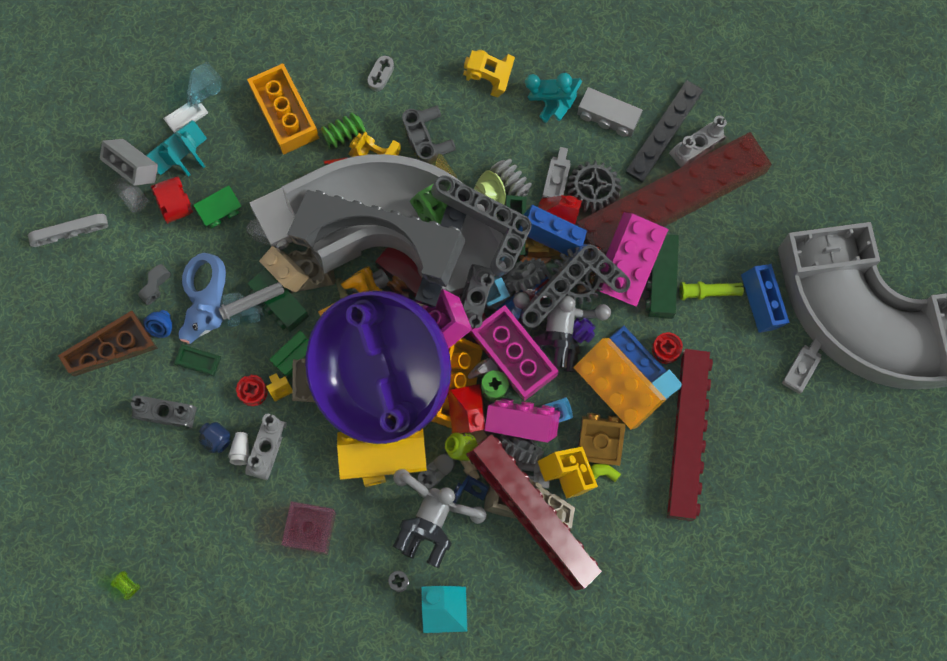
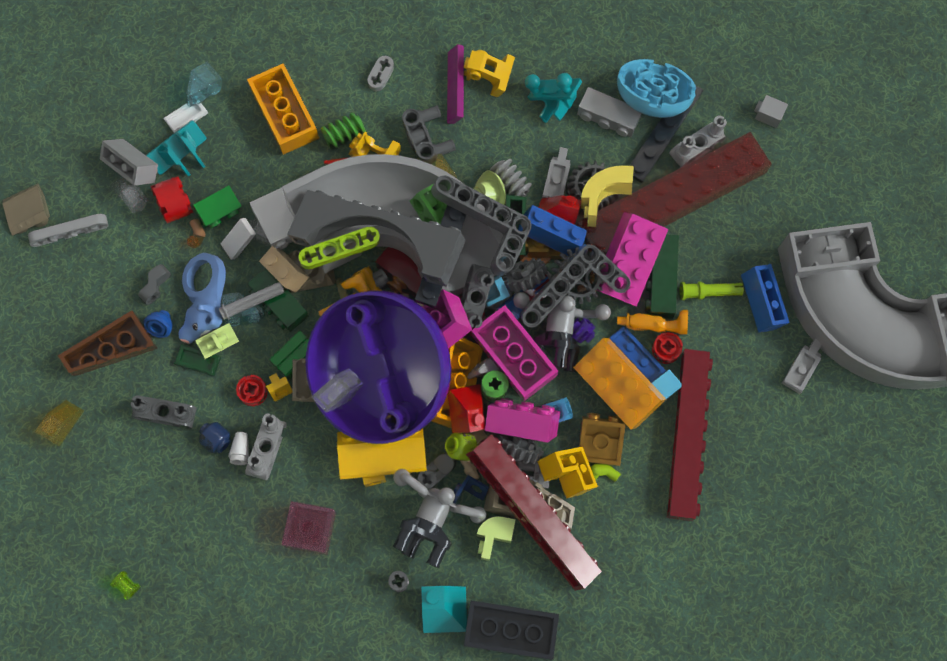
none -> dark tan slope [2,183,50,236]
none -> clear yellow slope [35,400,84,446]
none -> arm [187,219,205,248]
none -> yellowish green hips [195,323,239,359]
none -> white tile [221,218,256,260]
none -> lime beam [298,226,380,270]
none -> clear slope [312,368,364,413]
none -> magenta tile [447,44,464,124]
none -> black brick [463,600,559,660]
none -> yellowish green brick [477,517,515,561]
none -> light yellow arch [581,166,634,227]
none -> medium azure brick [617,59,696,118]
none -> light orange piece [617,310,688,335]
none -> light grey brick [754,95,788,128]

